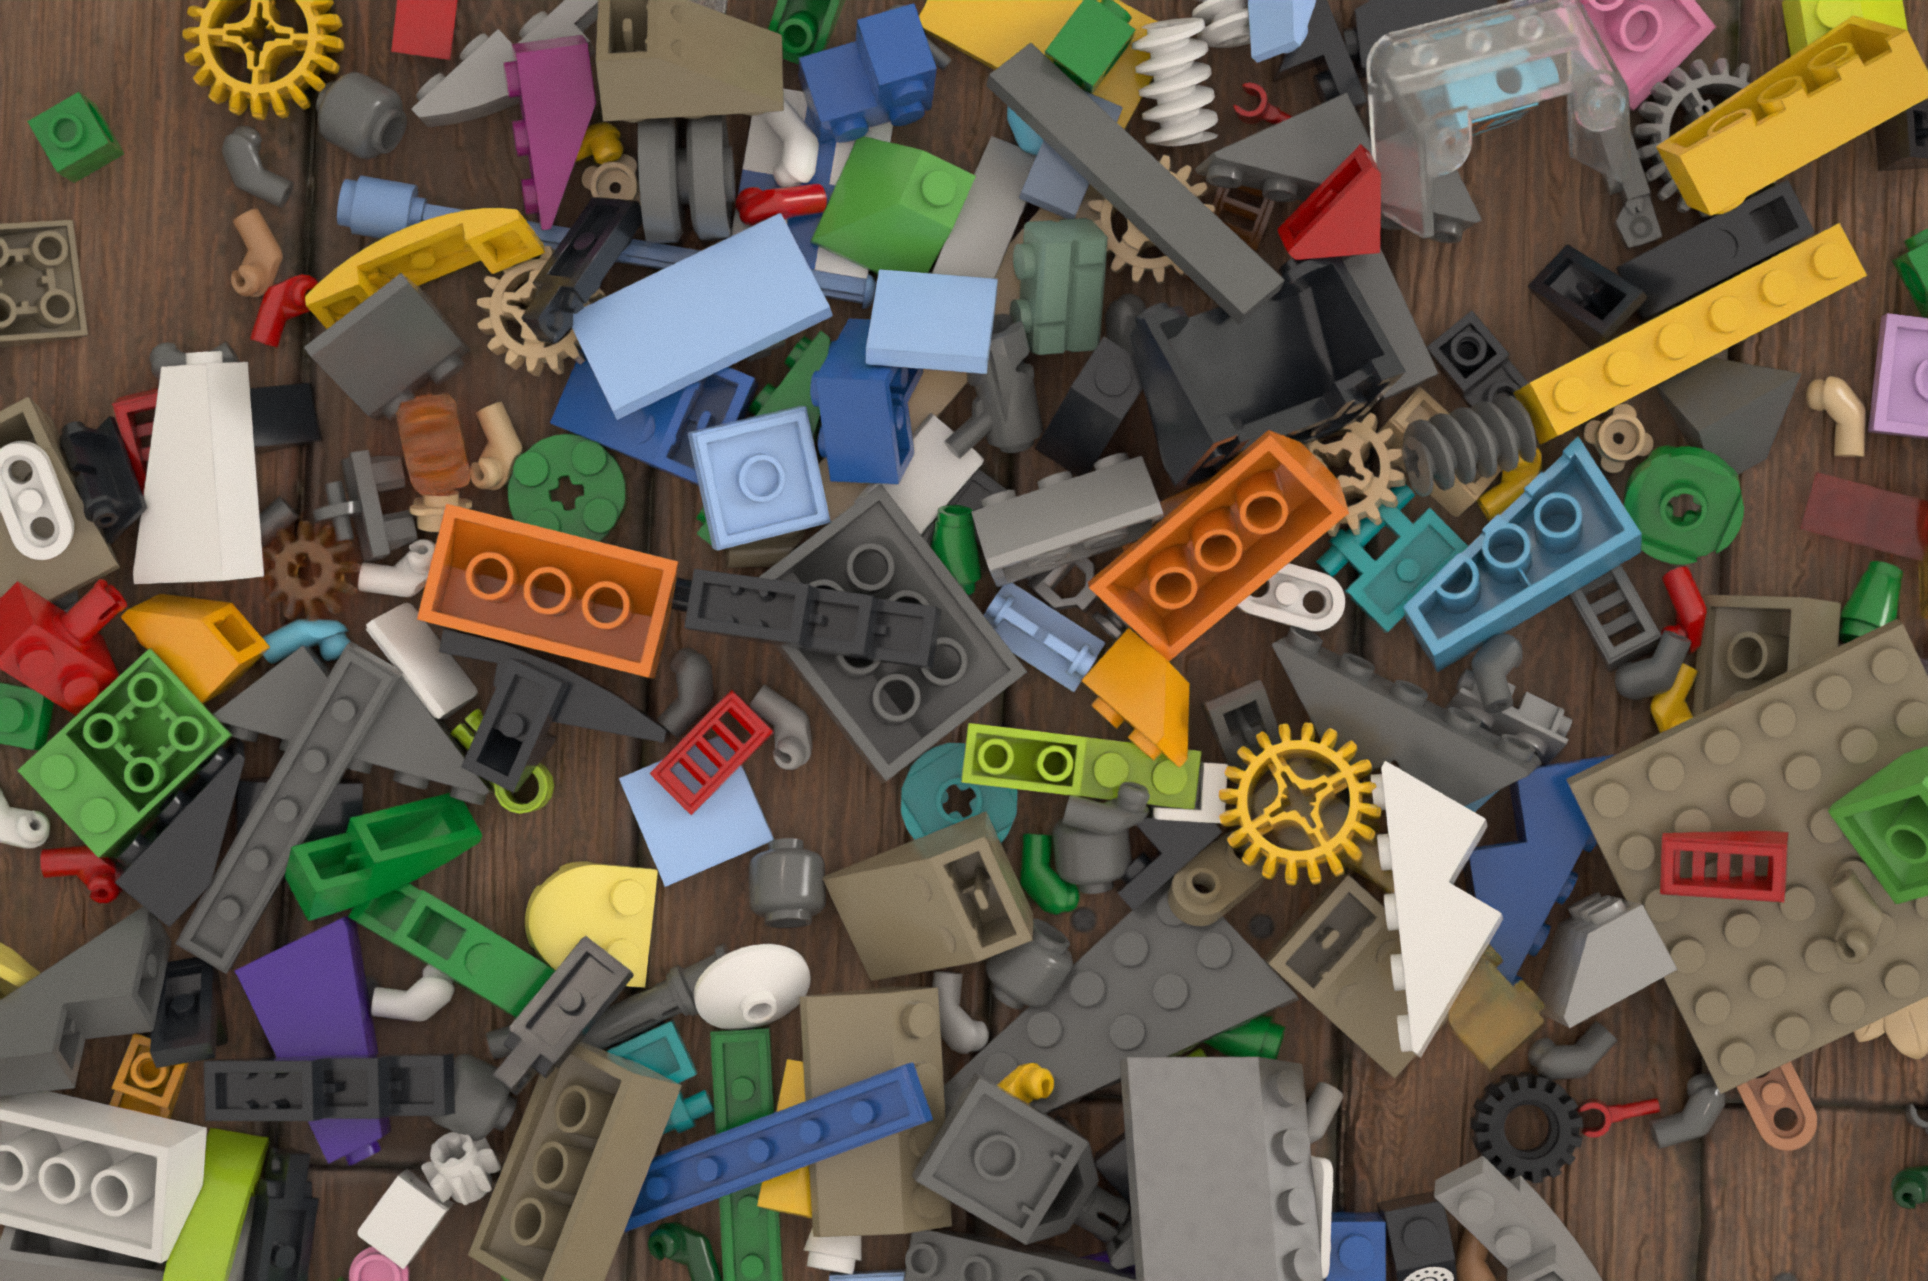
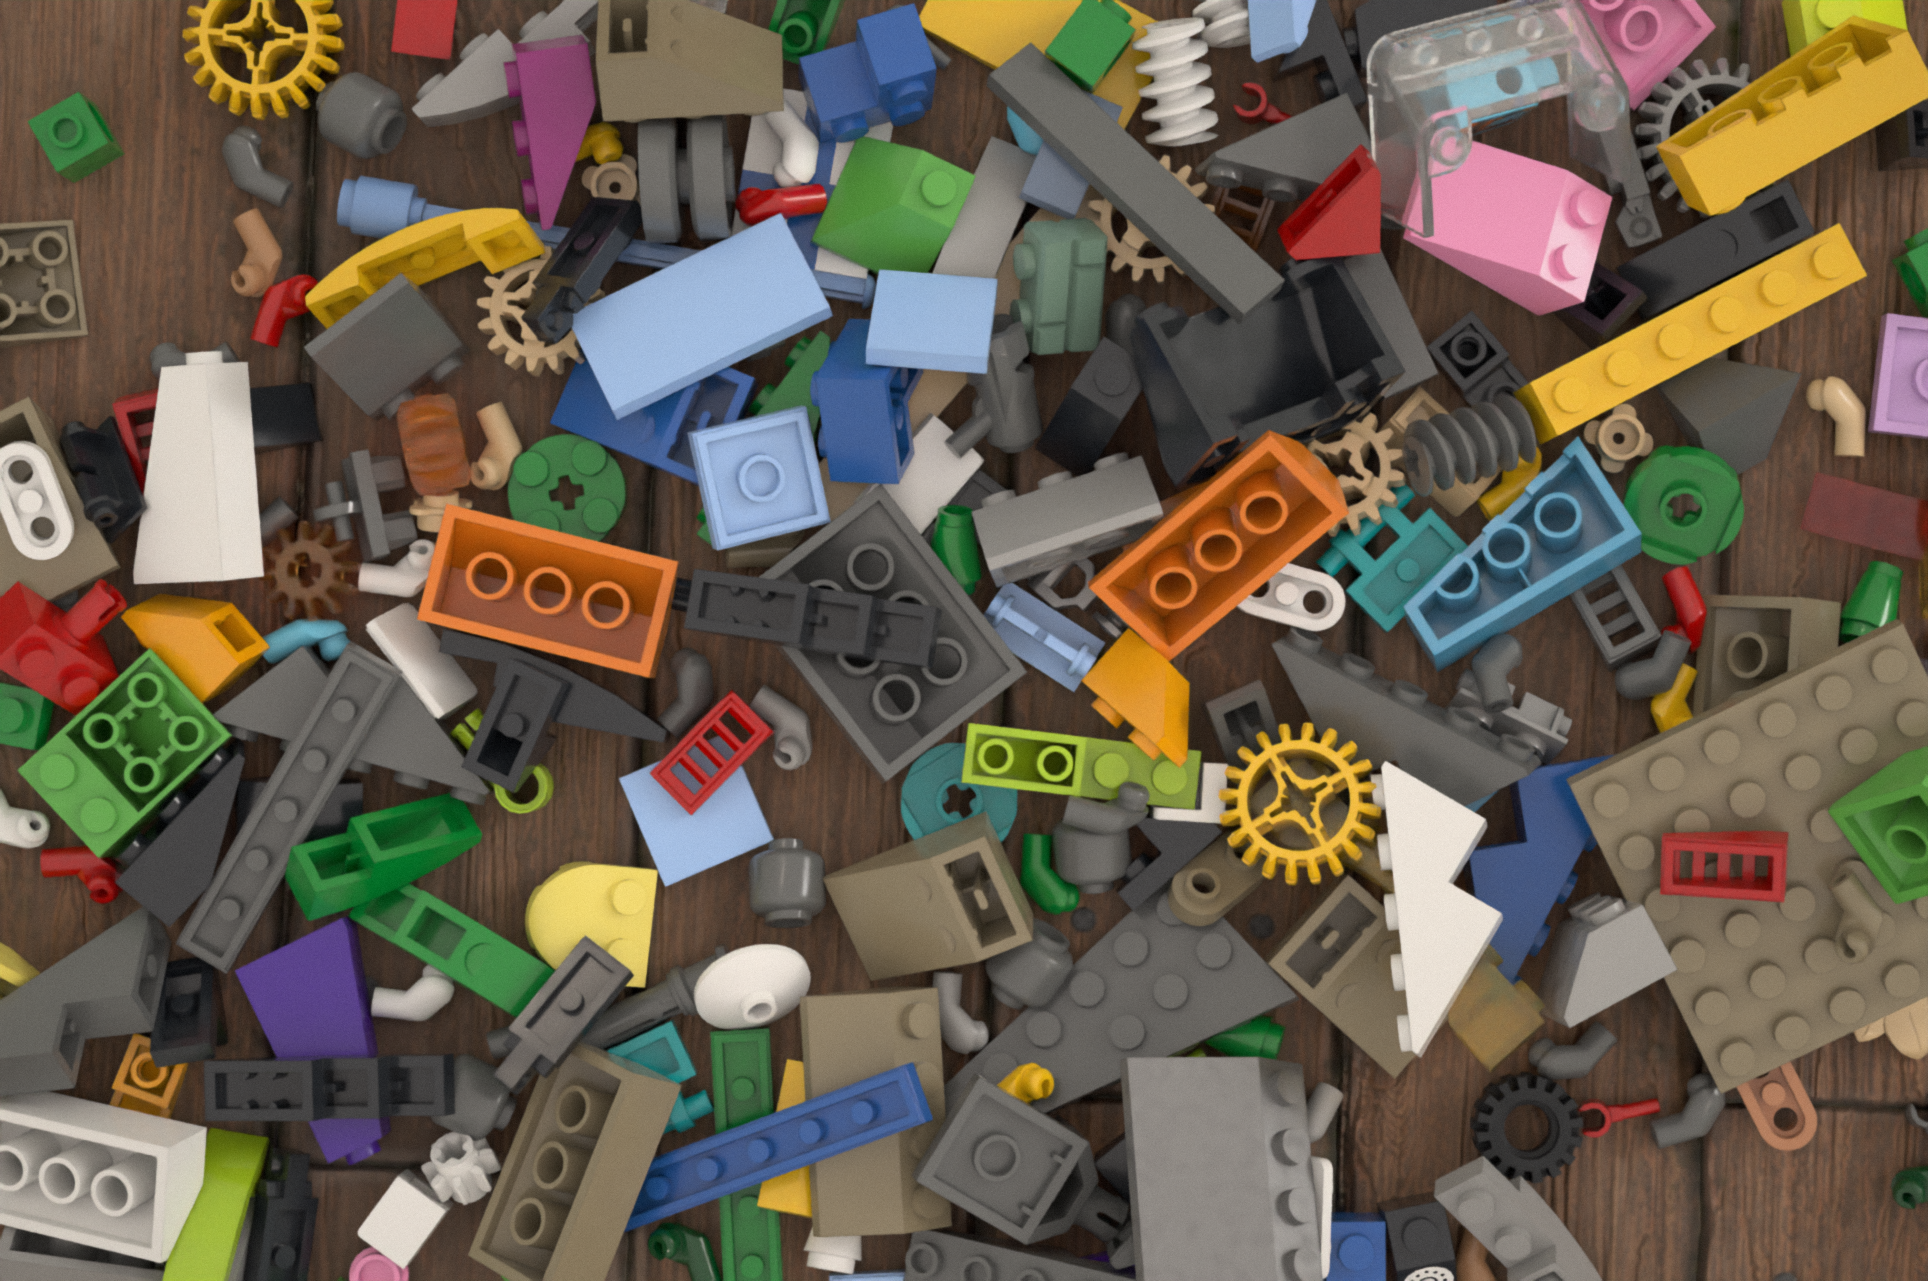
none -> bright pink slope [1403,131,1612,316]

